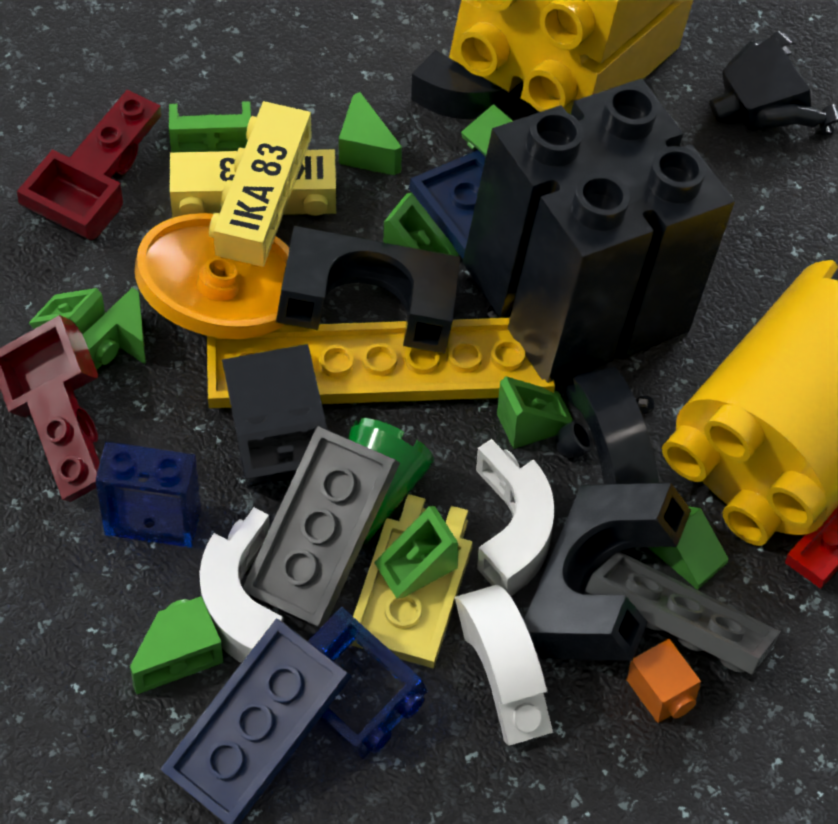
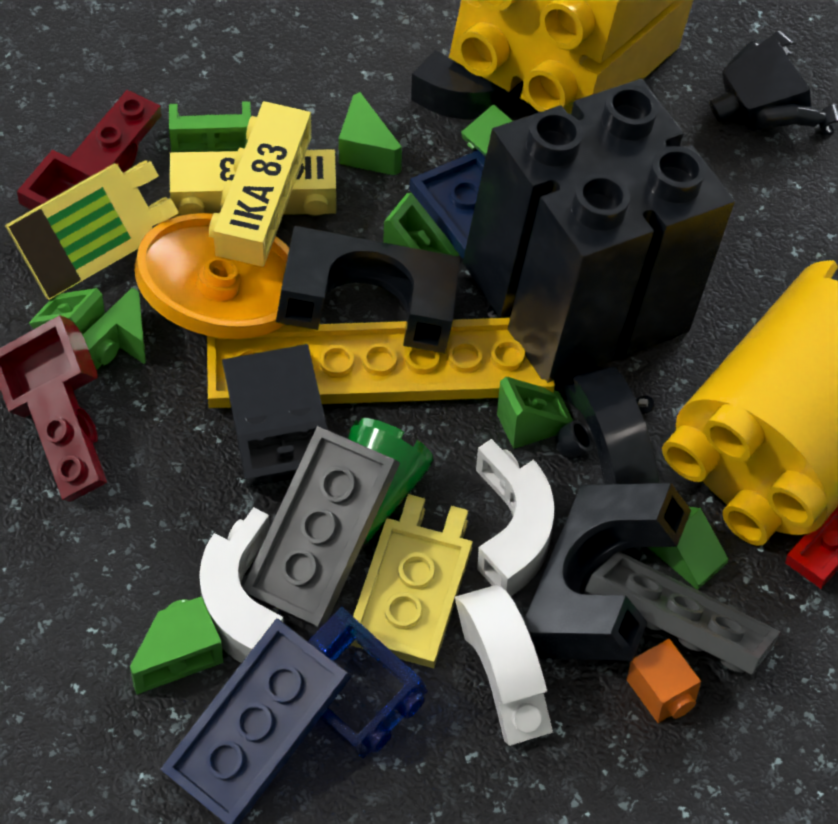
clear blue window [95,442,201,548] -> none
bright green slope [374,506,458,599] -> none
none -> tile [5,160,179,300]

